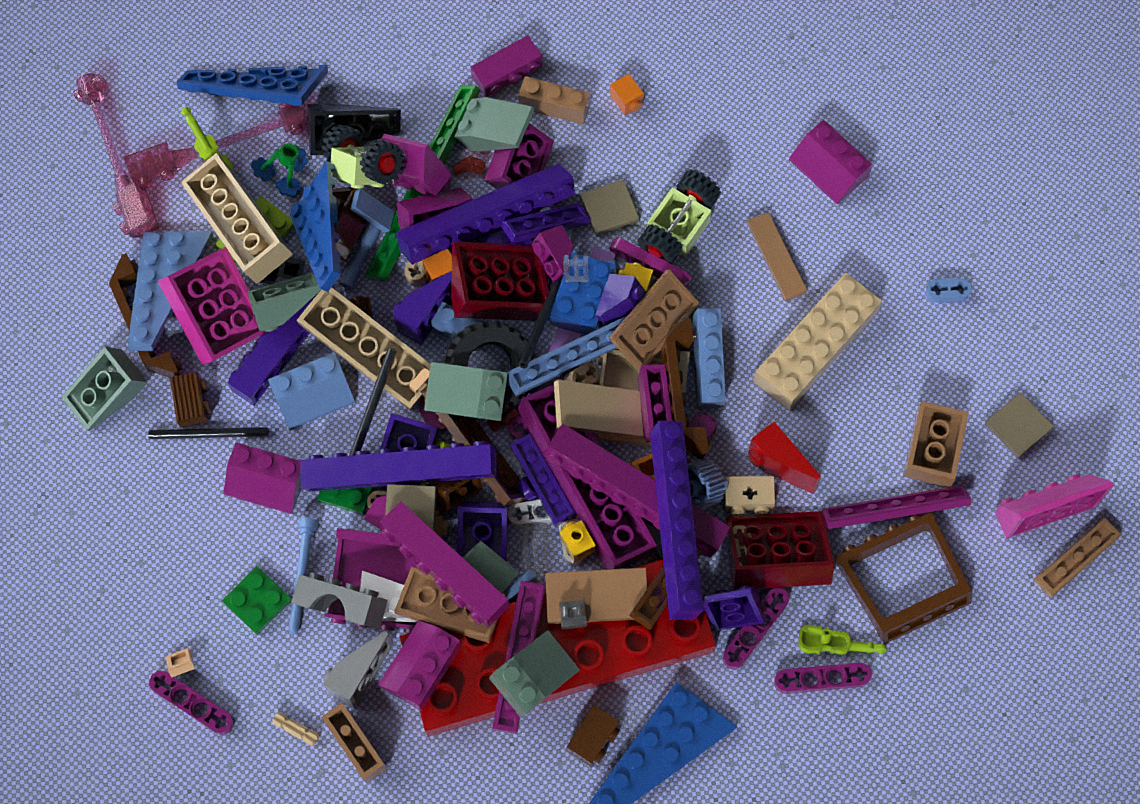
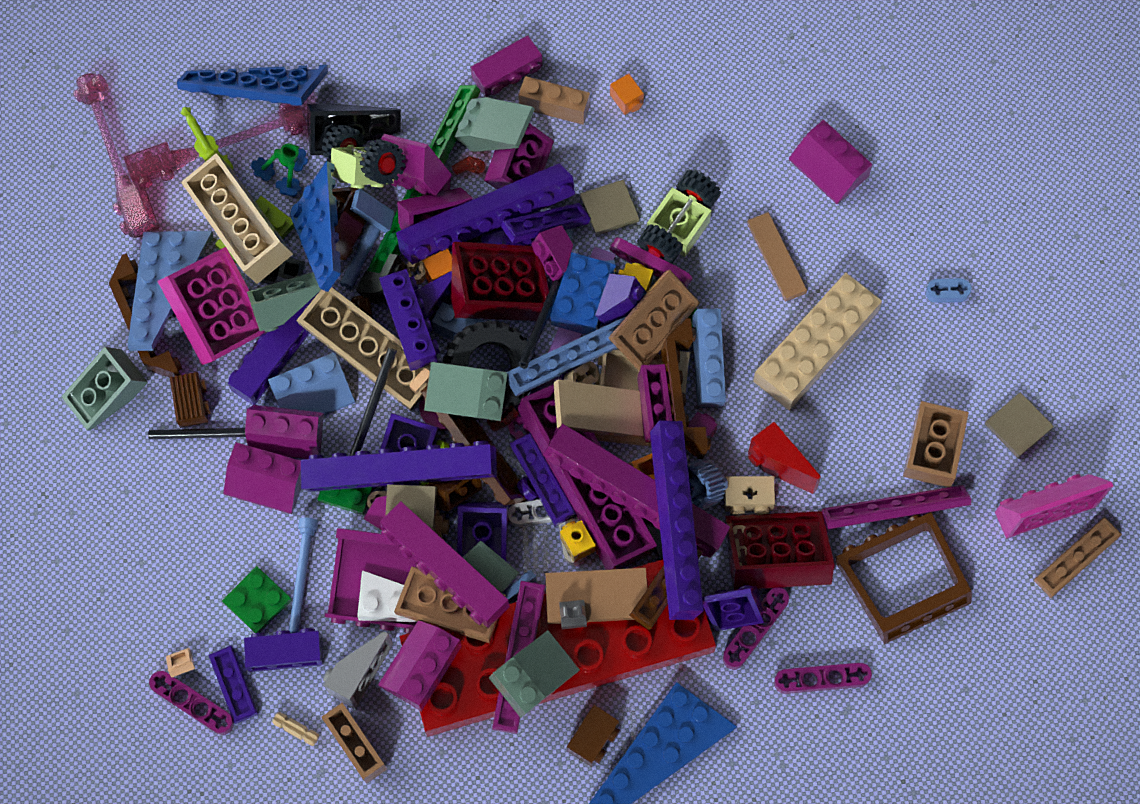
arch [291,572,388,629] -> none
clear tile [563,255,589,282] -> none
lime piece [798,625,887,655] -> none
none -> dark purple tile [208,645,259,724]
none -> dark purple brick [244,628,323,672]
none -> magenta slope [245,405,324,459]
none -> pearl dark grey brick [356,254,408,305]
none -> dark purple brick [379,269,440,371]

